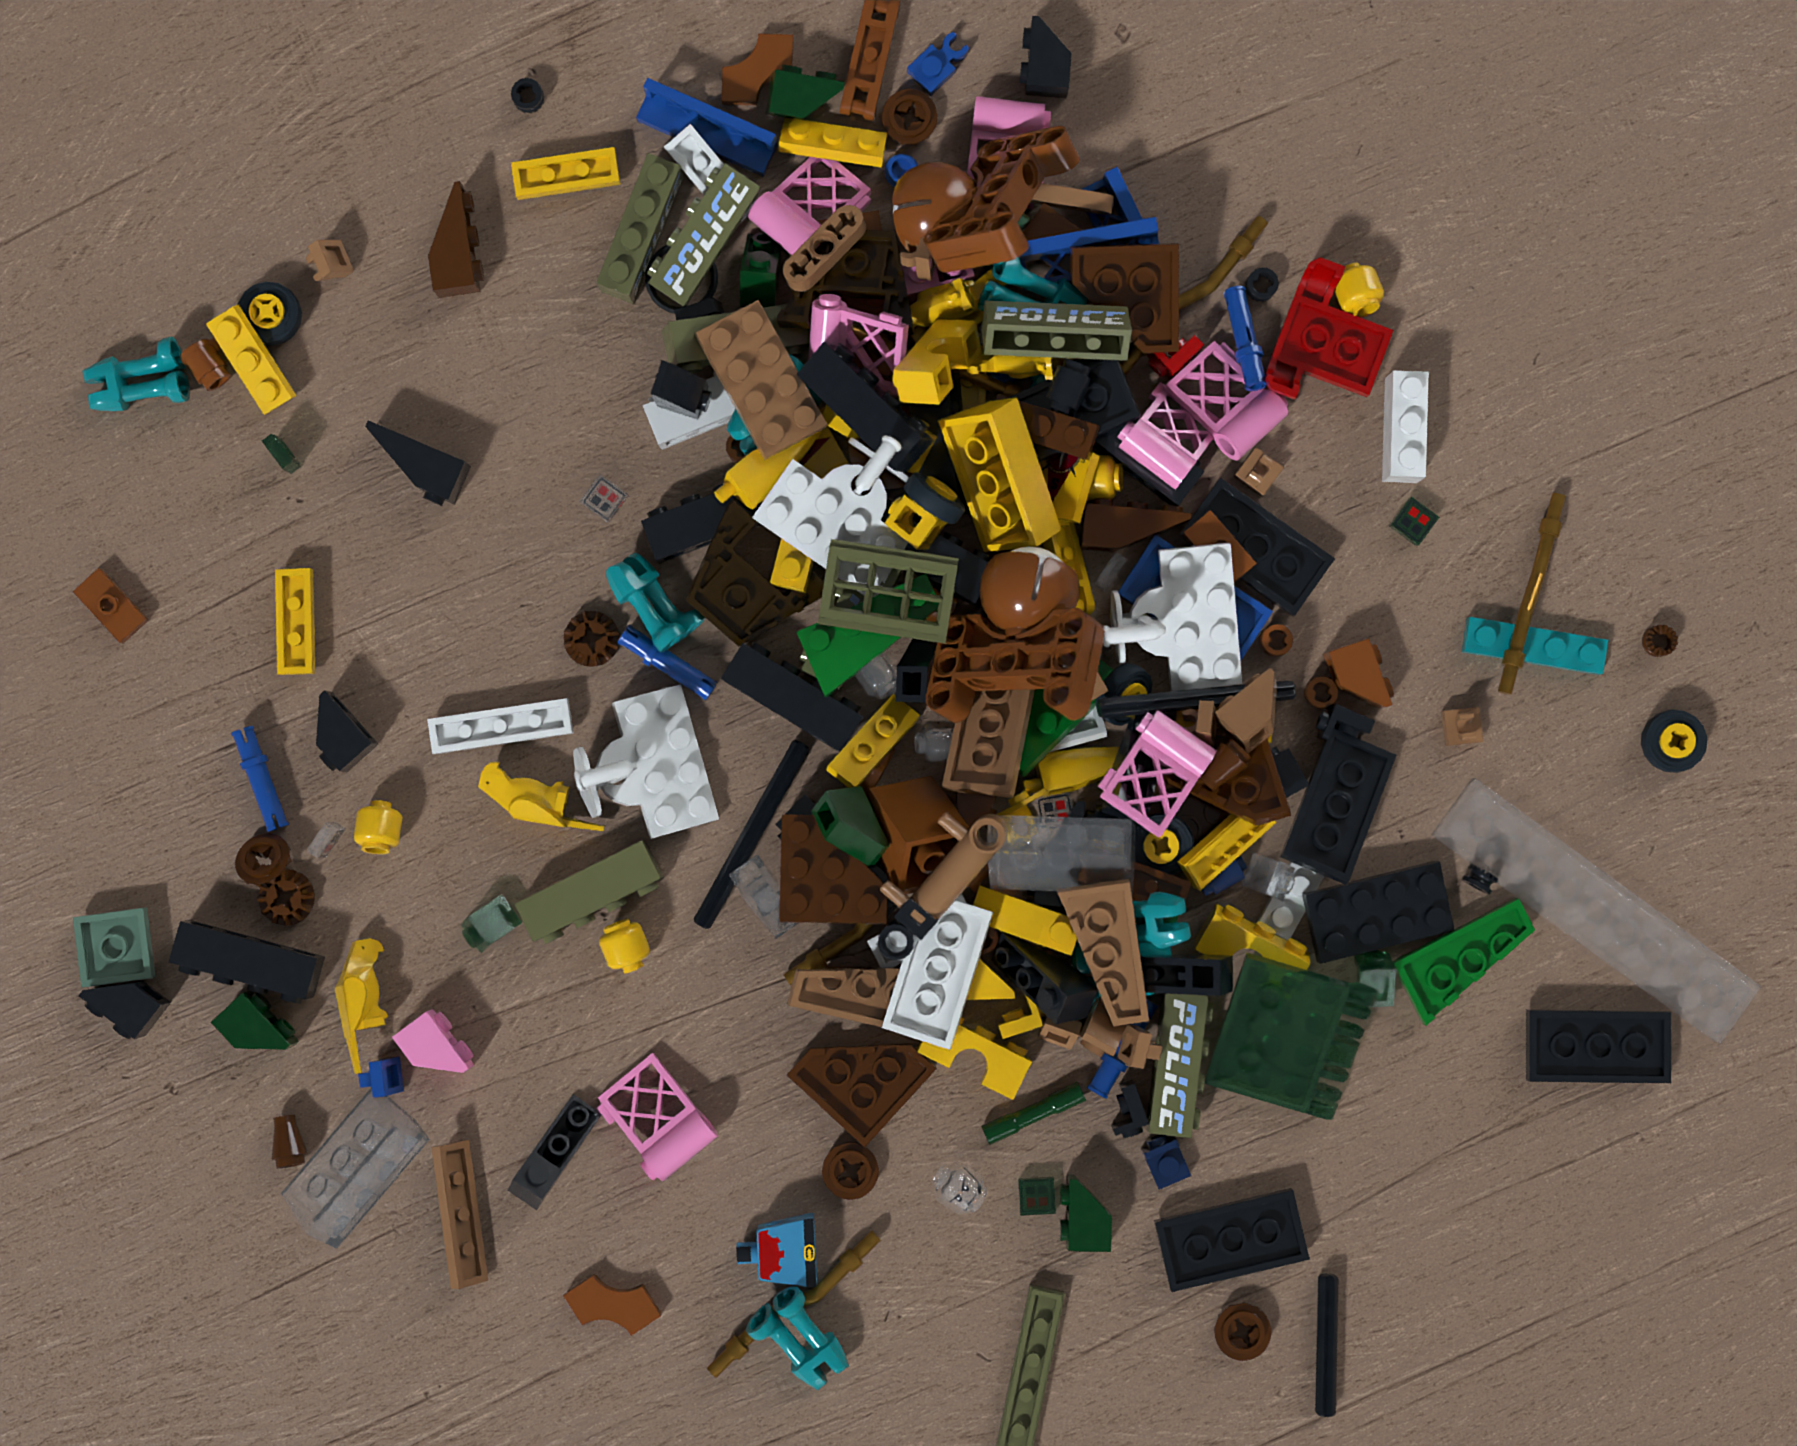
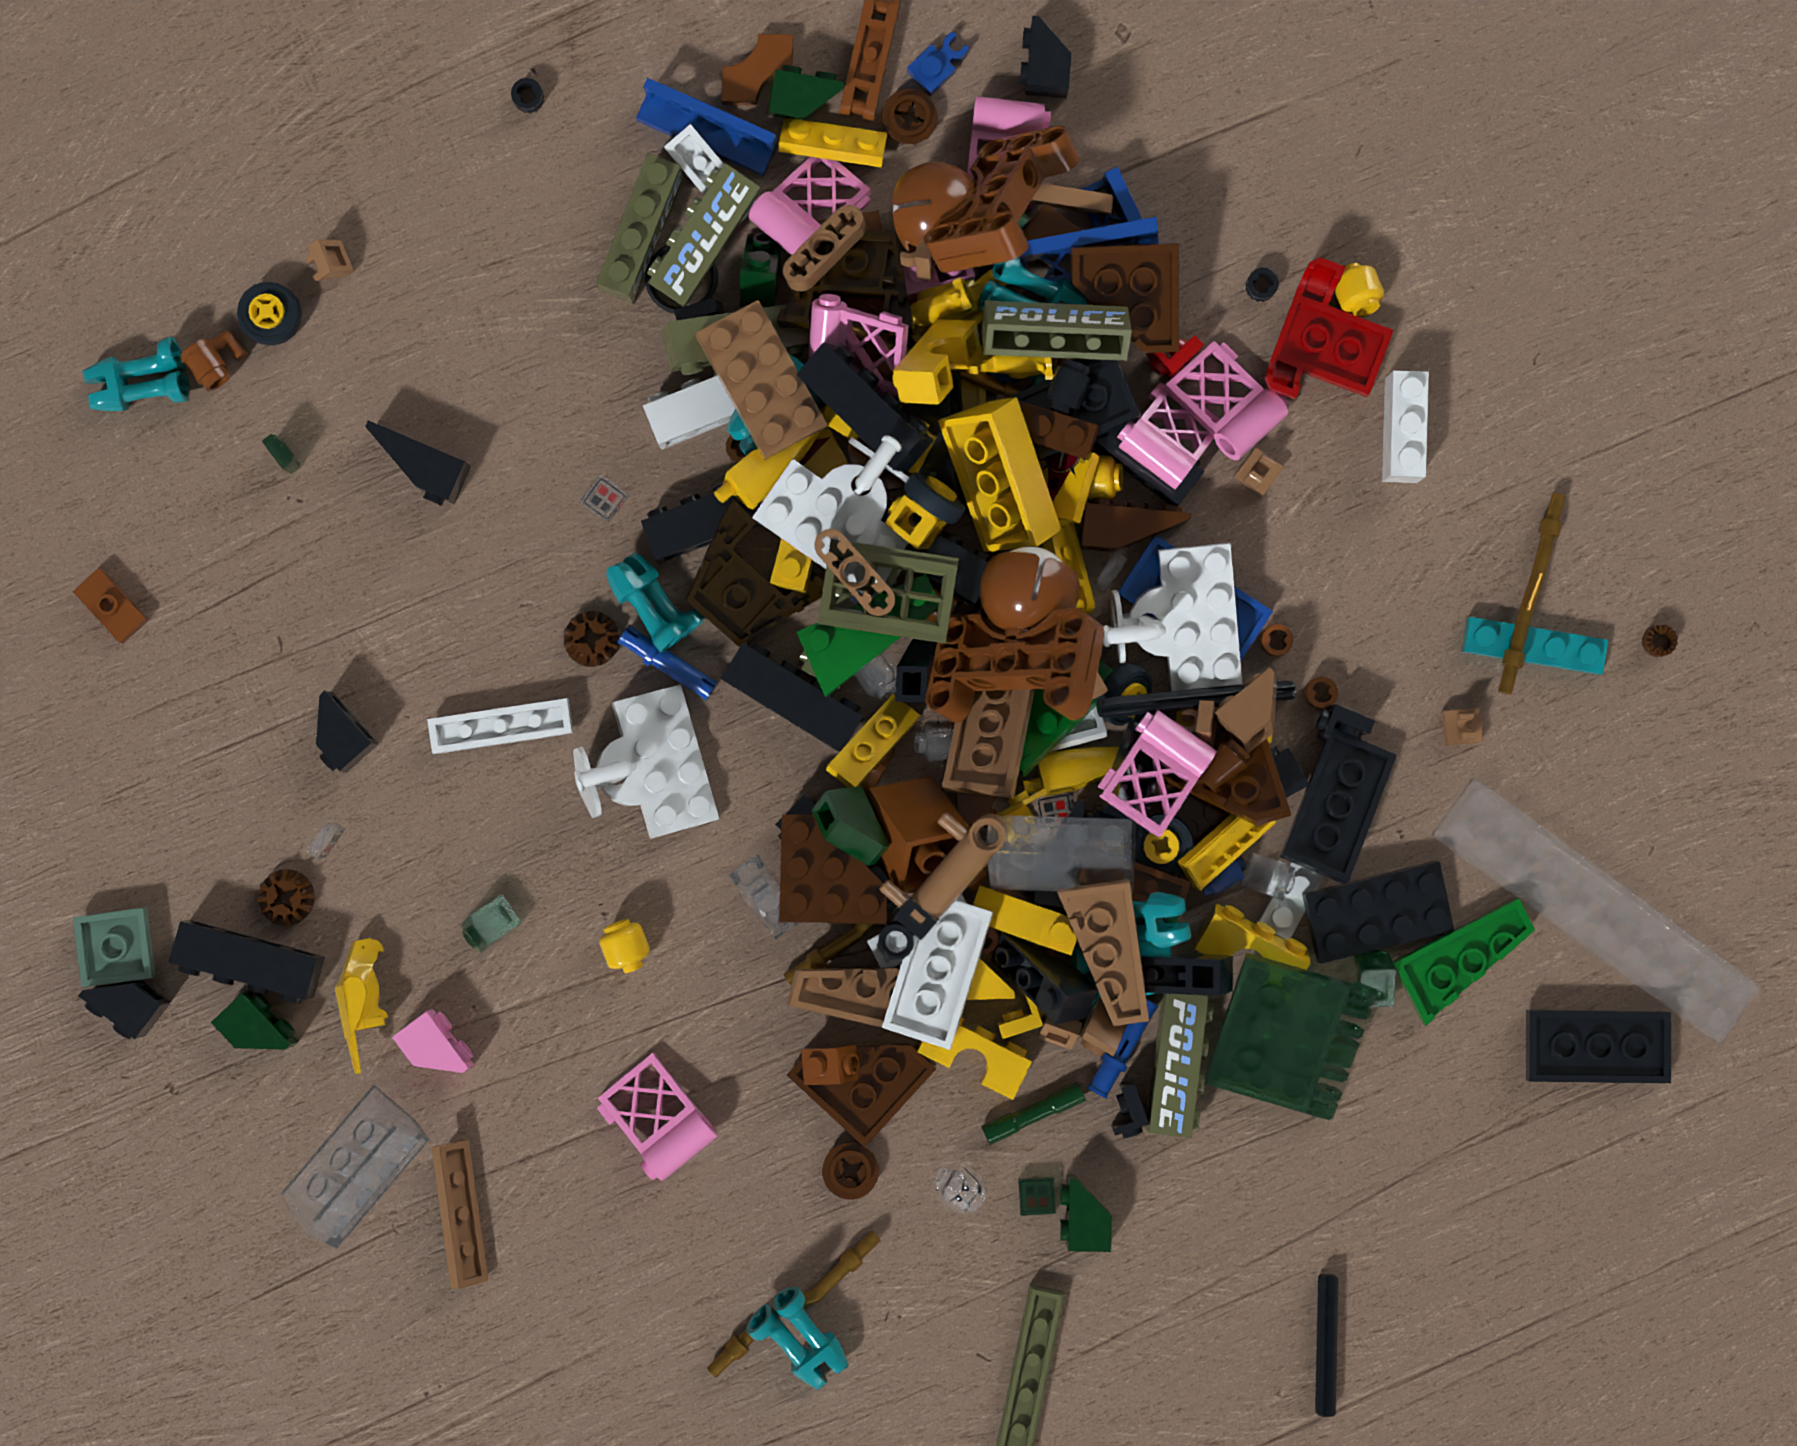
yellow plate [206,304,297,415] -> none
blue pin [231,725,289,832] -> none
reddish brown gear [235,833,292,888] -> none
reddish brown cone [272,1114,308,1169] -> none
yellow plate [275,568,316,675] -> none
yellow head [354,800,402,854] -> none
blue tile [358,1056,404,1098] -> none
reddish brown slope [428,181,484,298] -> none
yellow animal [478,762,605,831] -> none
black slope [507,1094,602,1210] -> none
yellow plate [511,147,621,200] -> none
olive brick [515,840,664,944] -> none
dark orange tile [563,1274,662,1336] -> none
black slope [651,360,712,420] -> none
black axle [694,740,809,929] -> none
torso [736,1213,817,1287] -> none
blue plate [885,154,918,188] -> none
medium nougat tile [1117,1024,1163,1069] -> none
pearl gold bar [1119,215,1268,377] -> none
dark blue bracket [1141,1134,1191,1190] -> none
black plate [1154,1188,1310,1292] -> none
black plate [1179,478,1335,617] -> none
dark orange plate [1182,510,1256,582] -> none
reddish brown gear [1214,1302,1271,1361] -> none
blue pin [1223,286,1267,391] -> none
dark orange slope [1323,638,1394,709] -> none
clear green tile [1389,497,1440,547] -> none
black bush [1462,864,1499,895] -> none
black wheel [1641,710,1707,773] -> none
none -> dark orange bracket [801,1044,860,1085]
none -> medium nougat beam [814,529,895,616]

